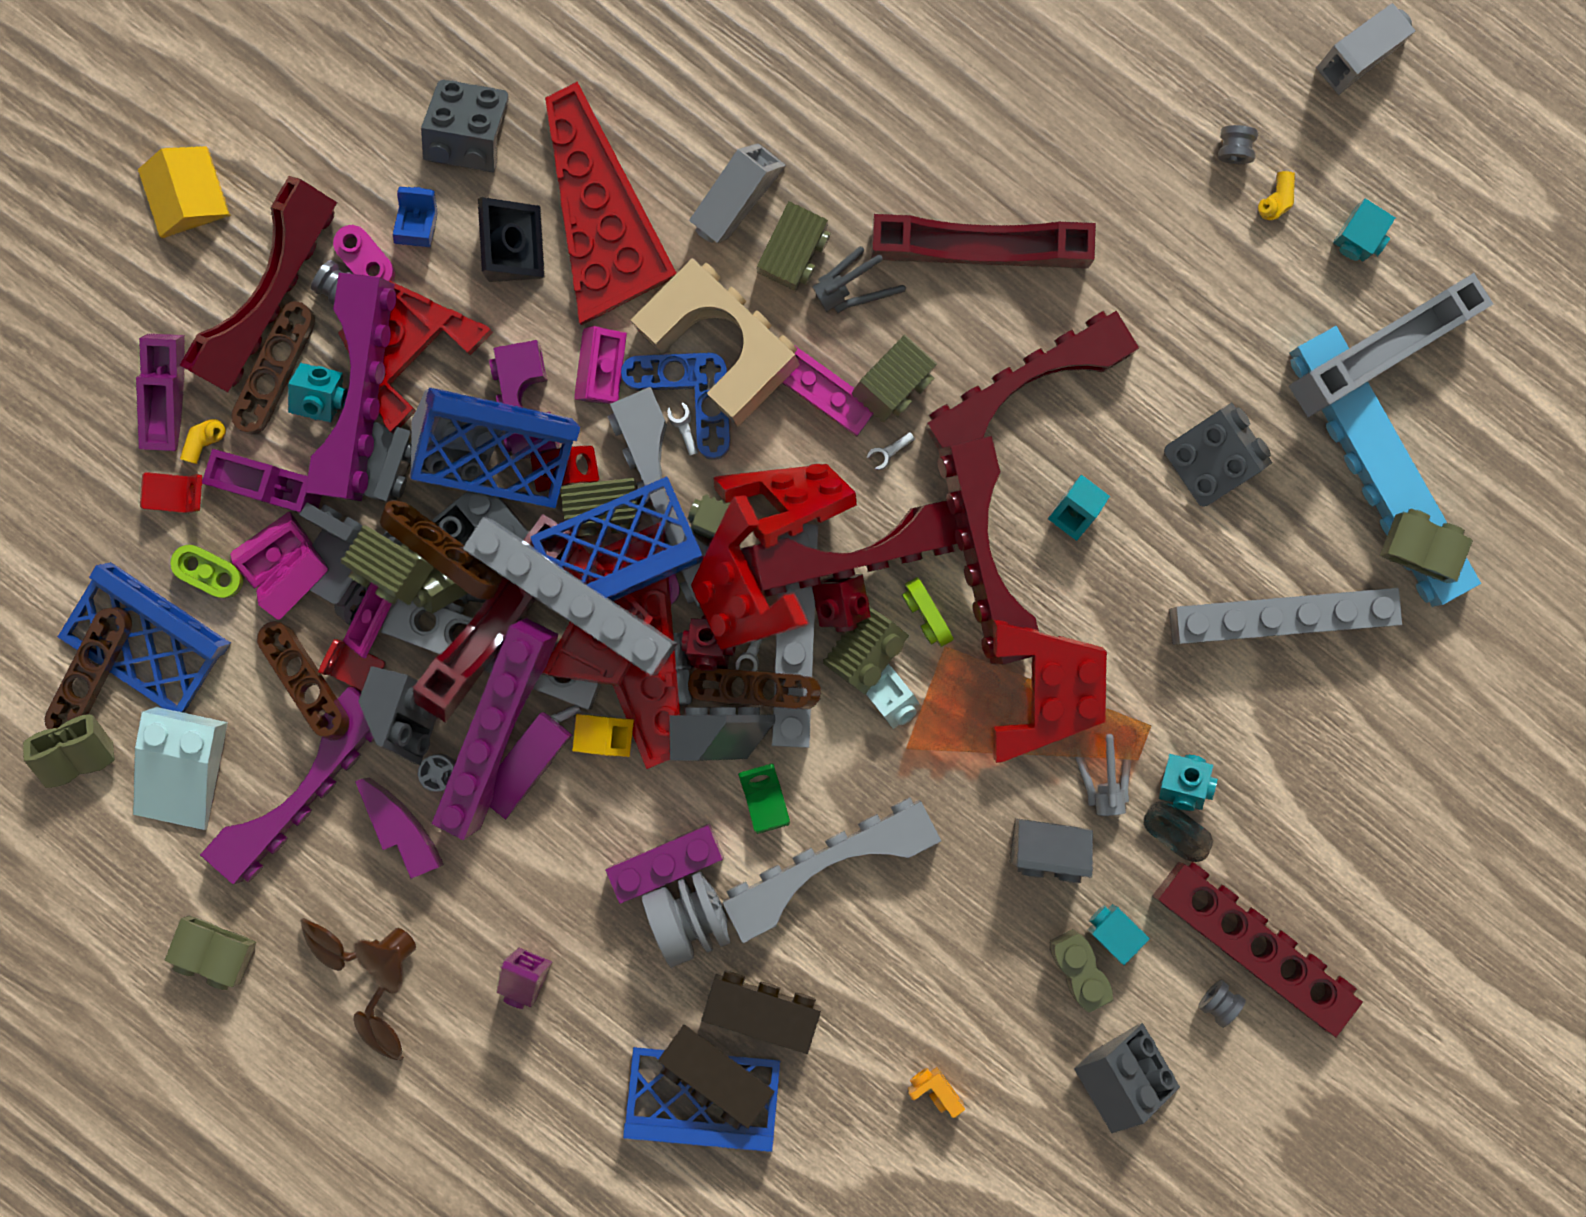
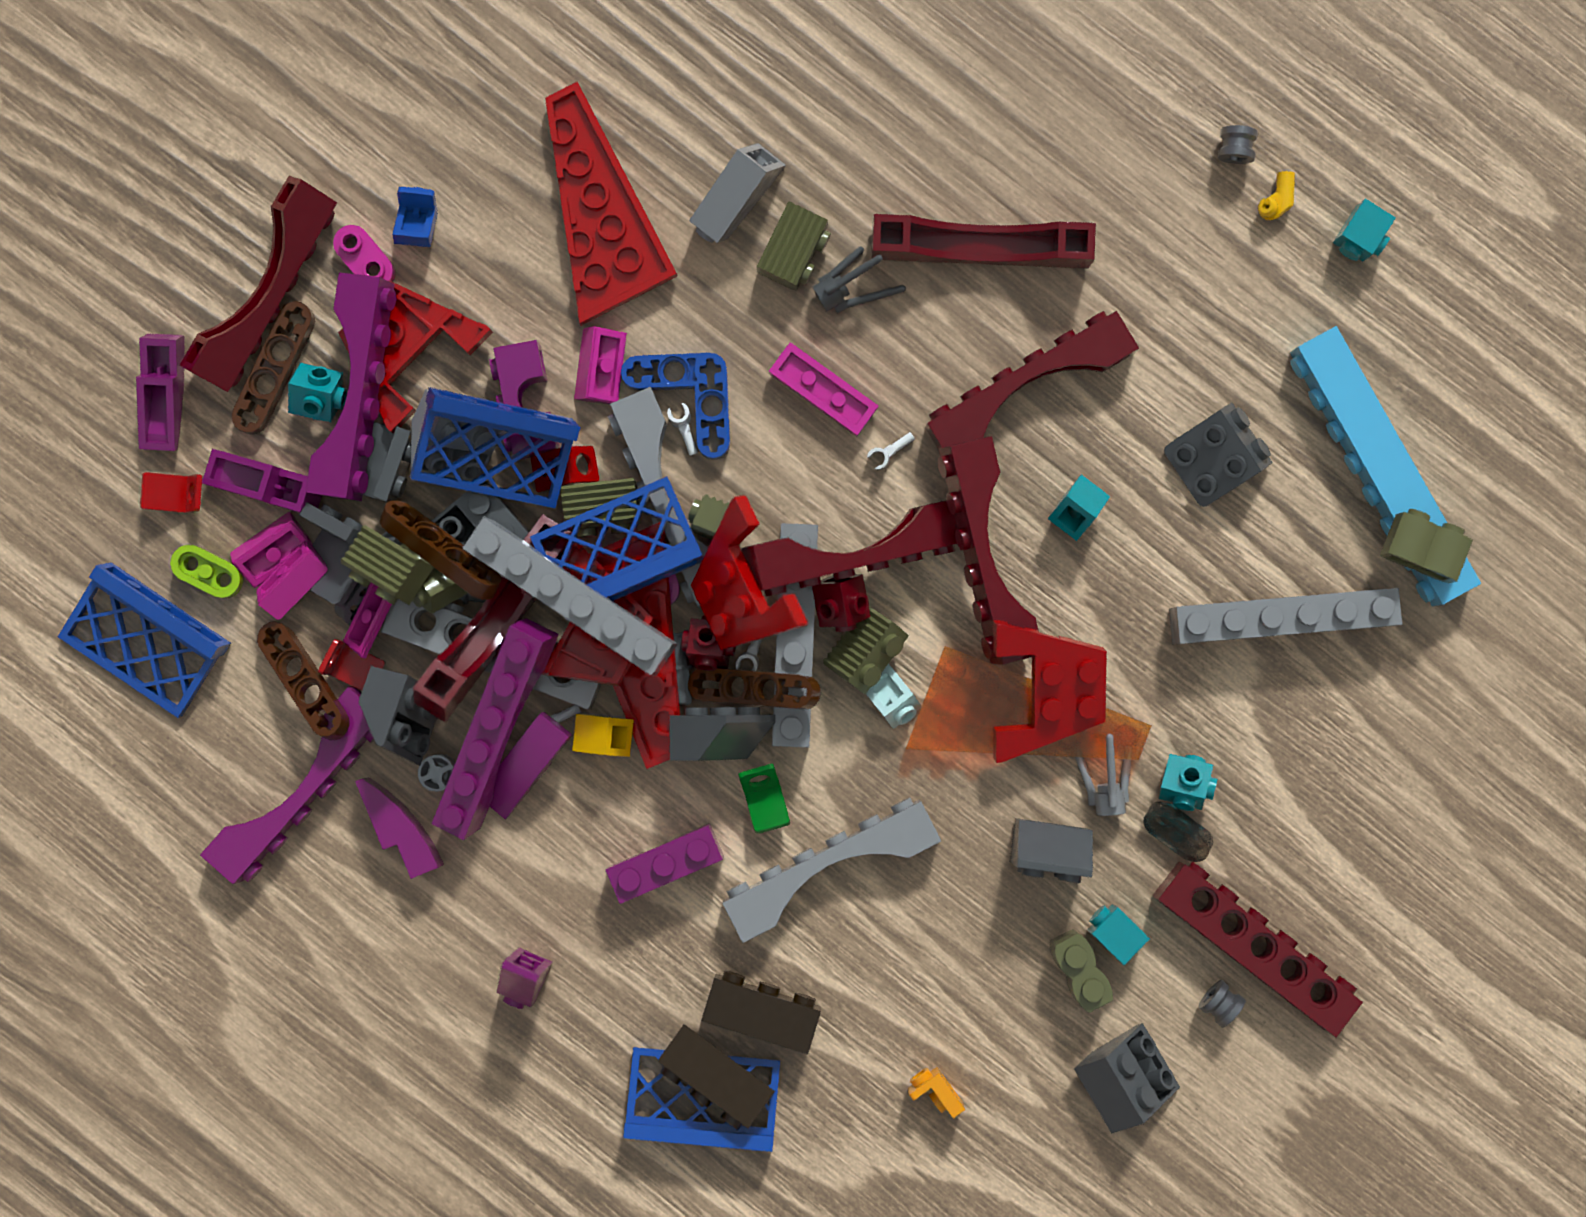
olive brick [23,714,115,788] -> none
reddish brown beam [44,607,132,729] -> none
light aqua slope [133,707,228,830] -> none
yellow slope [138,146,231,238] -> none
olive brick [165,916,257,990] -> none
yellow arm [180,419,226,464] -> none
reddish brown plant [300,918,416,1061] -> none
flat silver wheel [311,260,351,305] -> none
dark grey bracket [421,80,509,173] -> none
black slope [478,197,545,282] -> none
tan arch [630,258,800,427] -> none
light grey wheel [642,871,730,968] -> none
red wing [713,464,857,548] -> none
olive brick [852,335,937,422] -> none
lime plate [902,577,954,647] -> none
light grey arch [1289,273,1493,417] -> none
light grey slope [1316,3,1416,95] -> none

